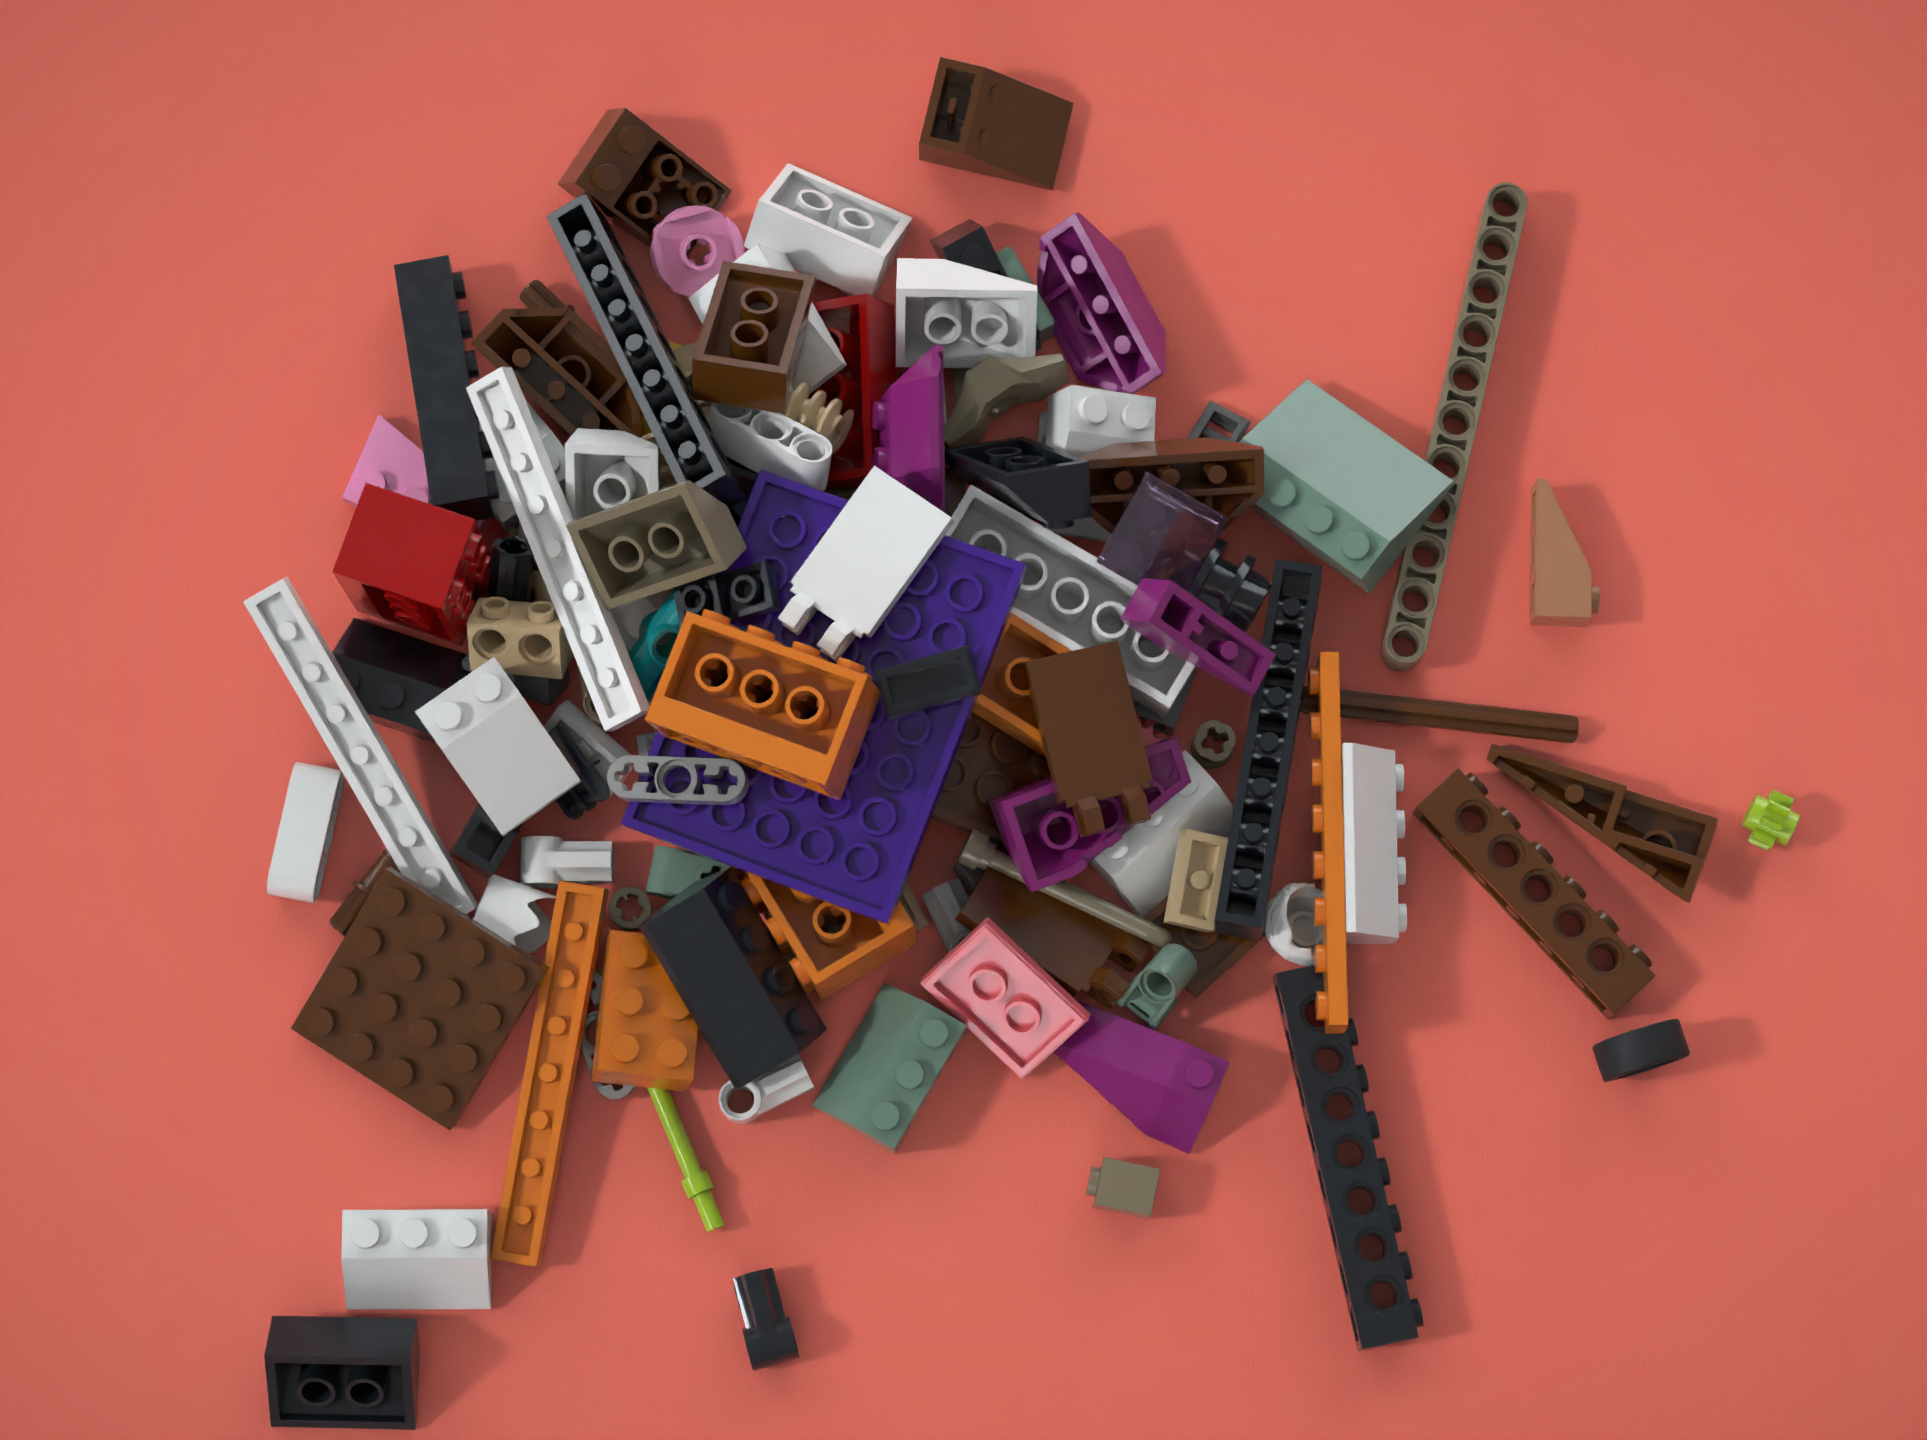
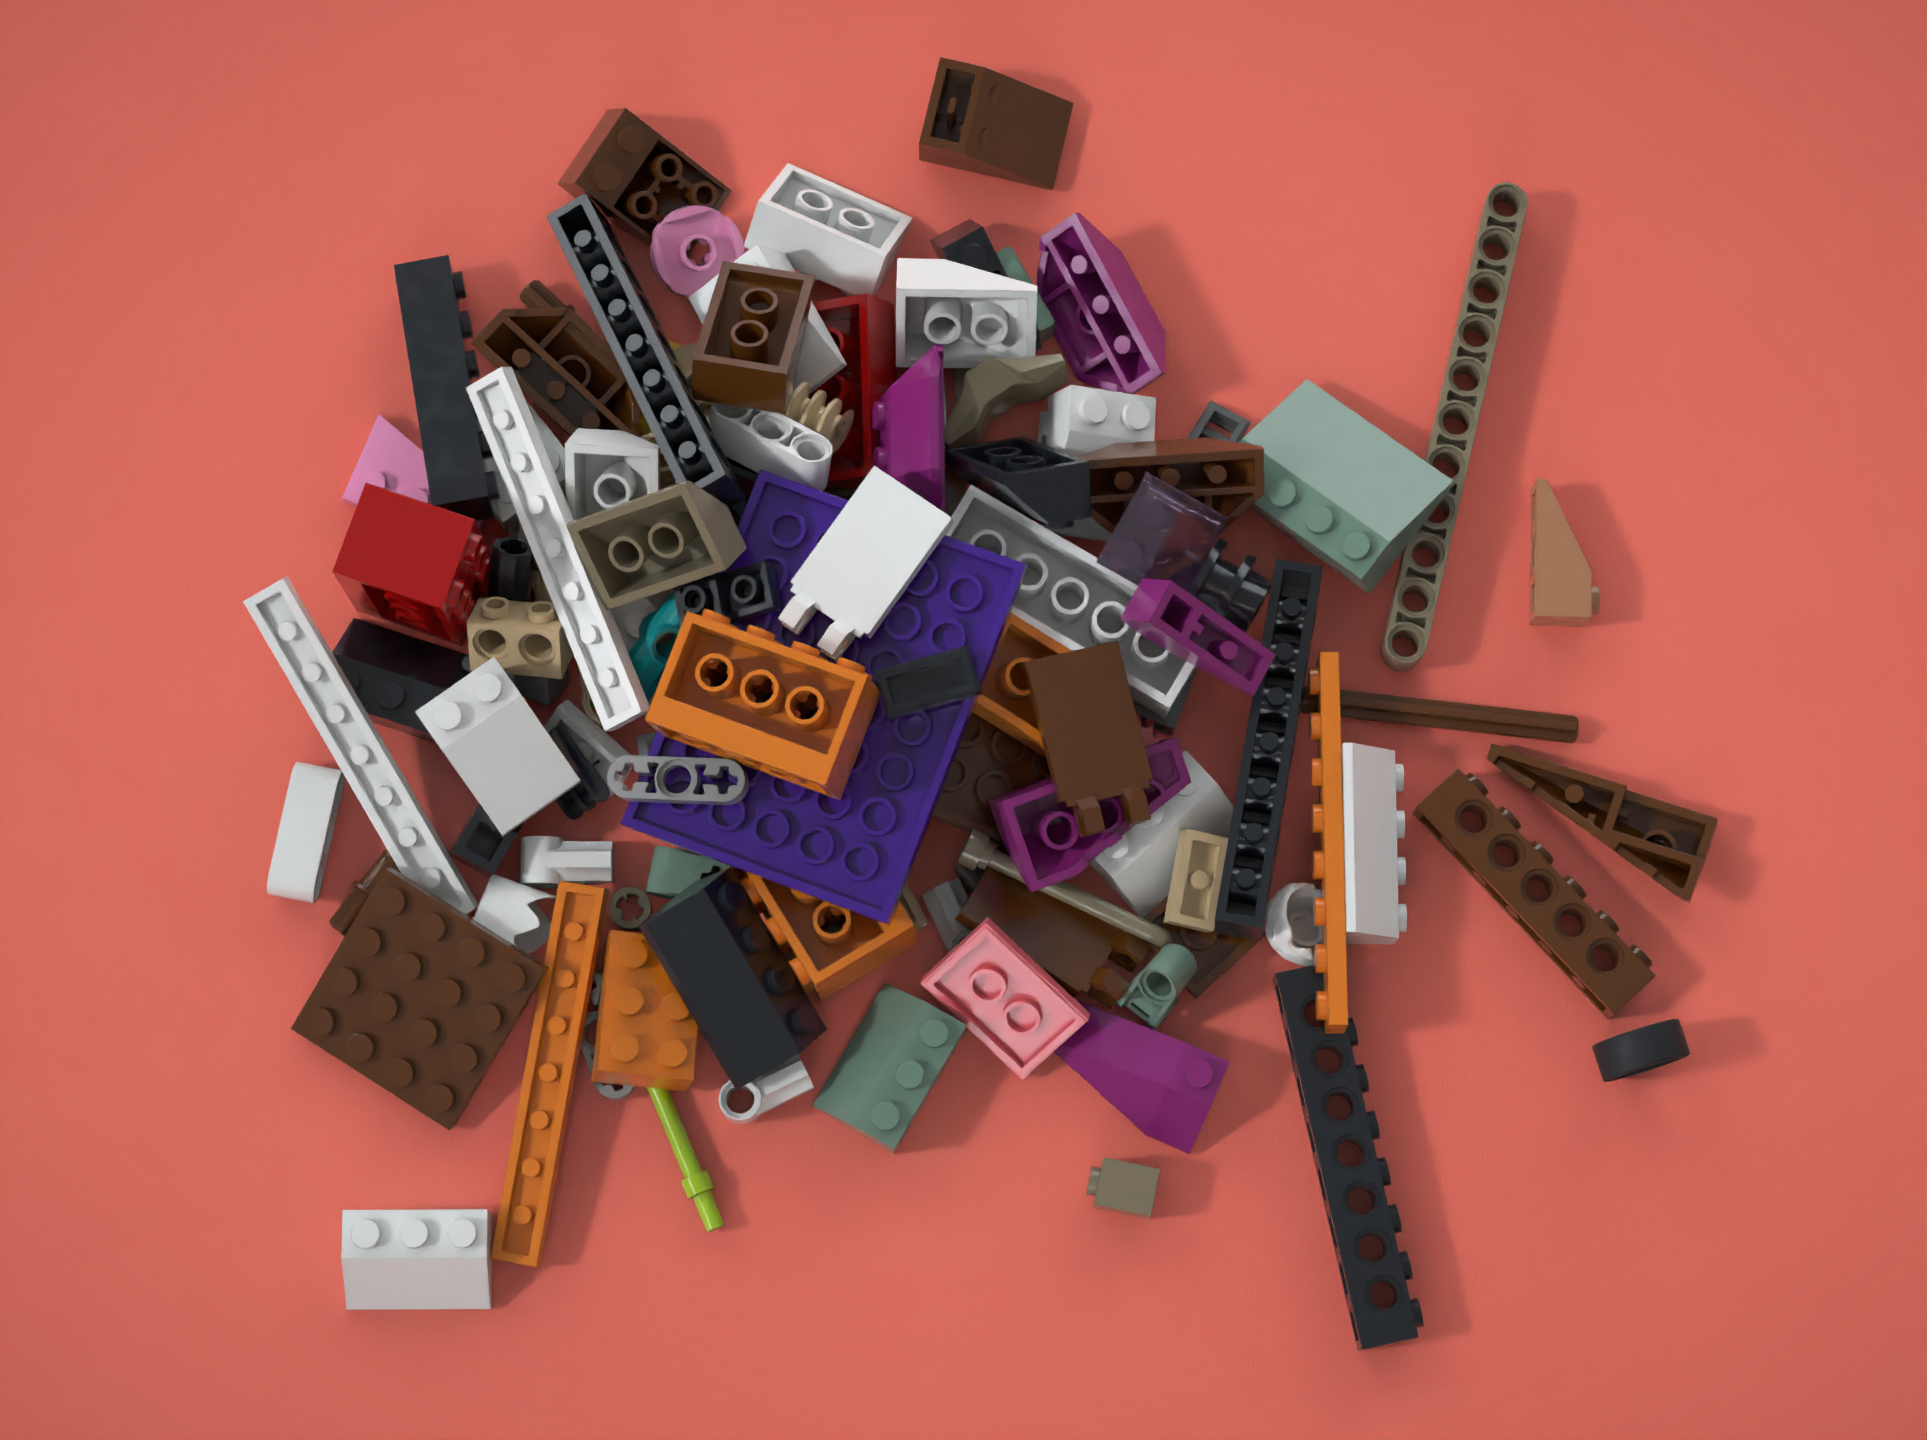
black slope [264,1316,419,1430] -> none
black piece [733,1268,800,1371] -> none
dark tan bush [1191,720,1236,769] -> none
lime gear [1741,790,1800,851] -> none

